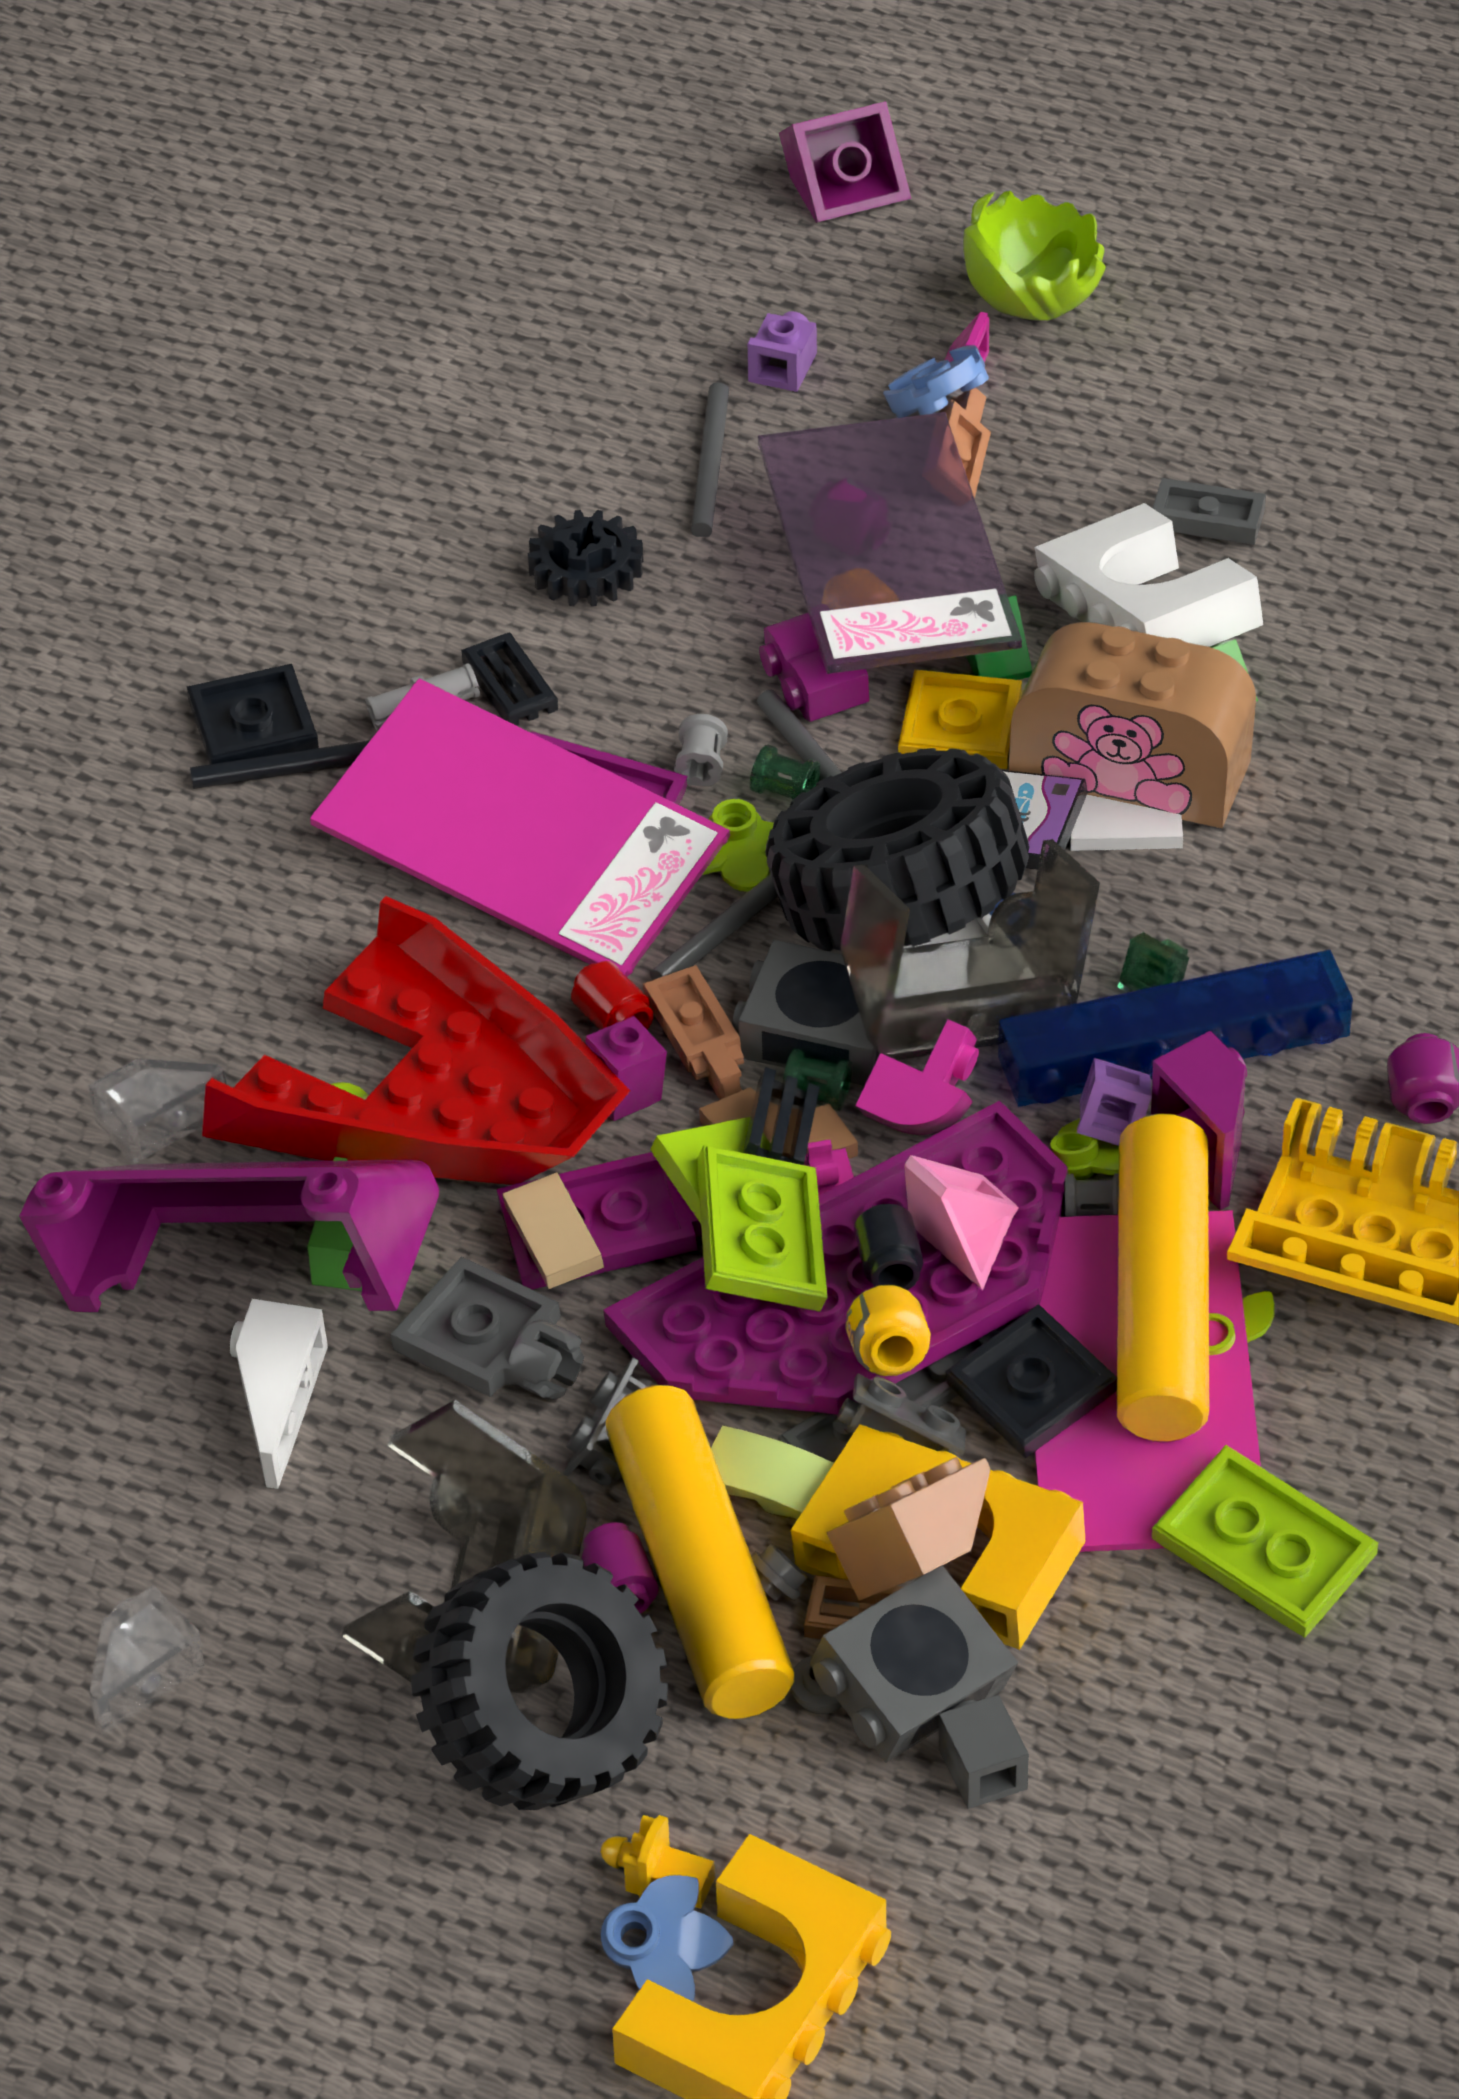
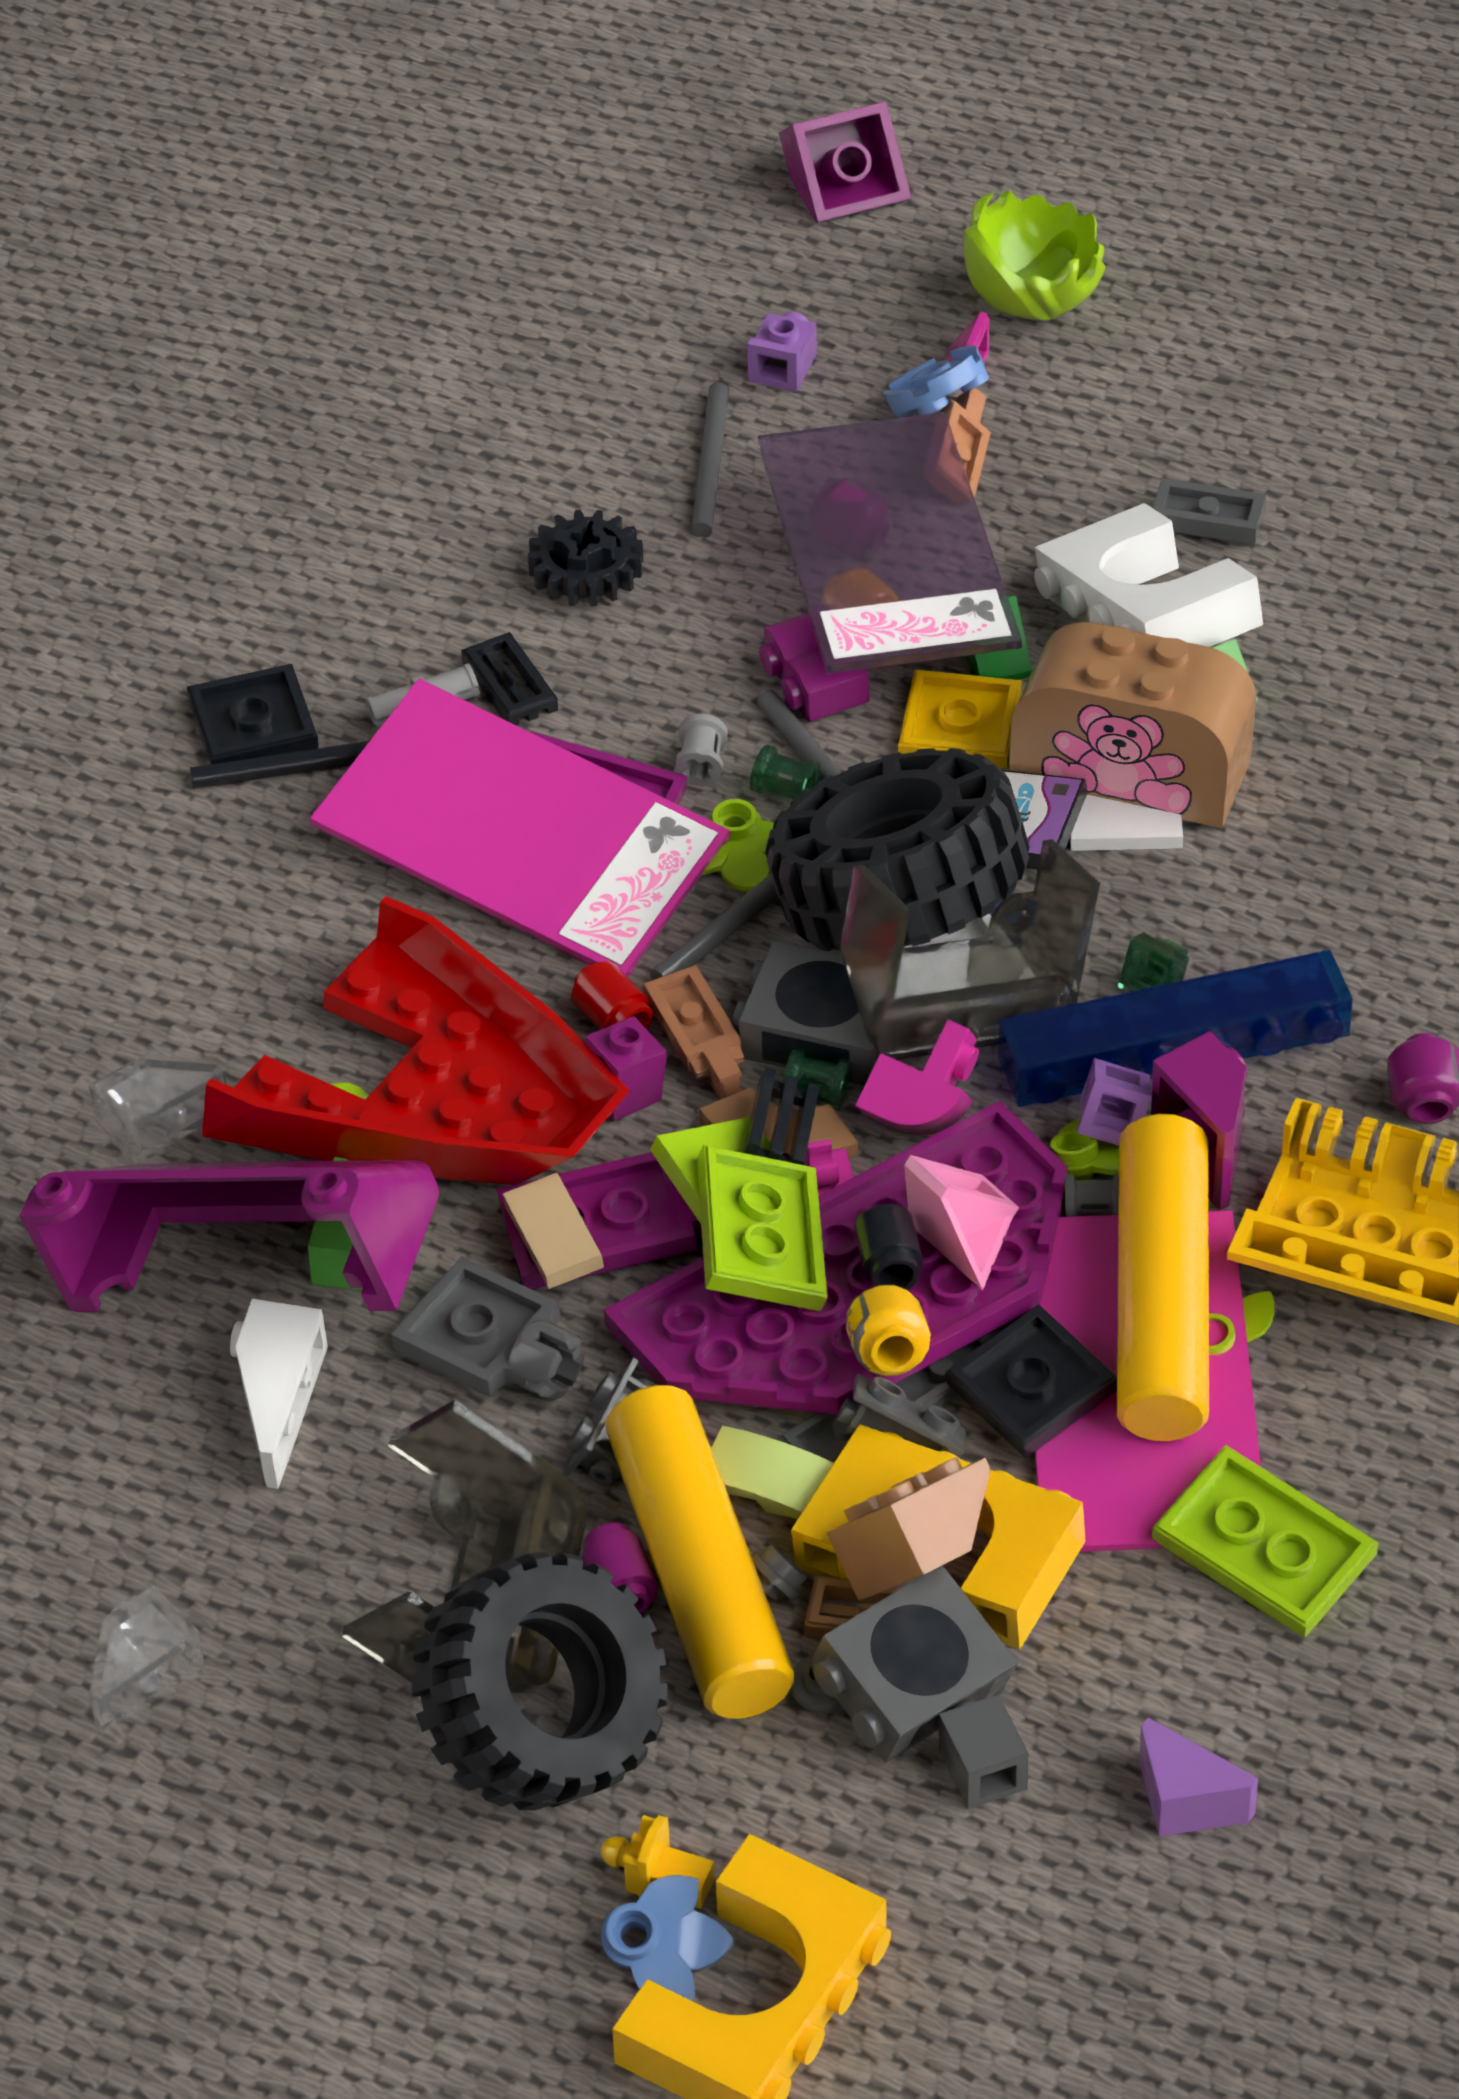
none -> medium lavender slope [1139,1718,1258,1836]

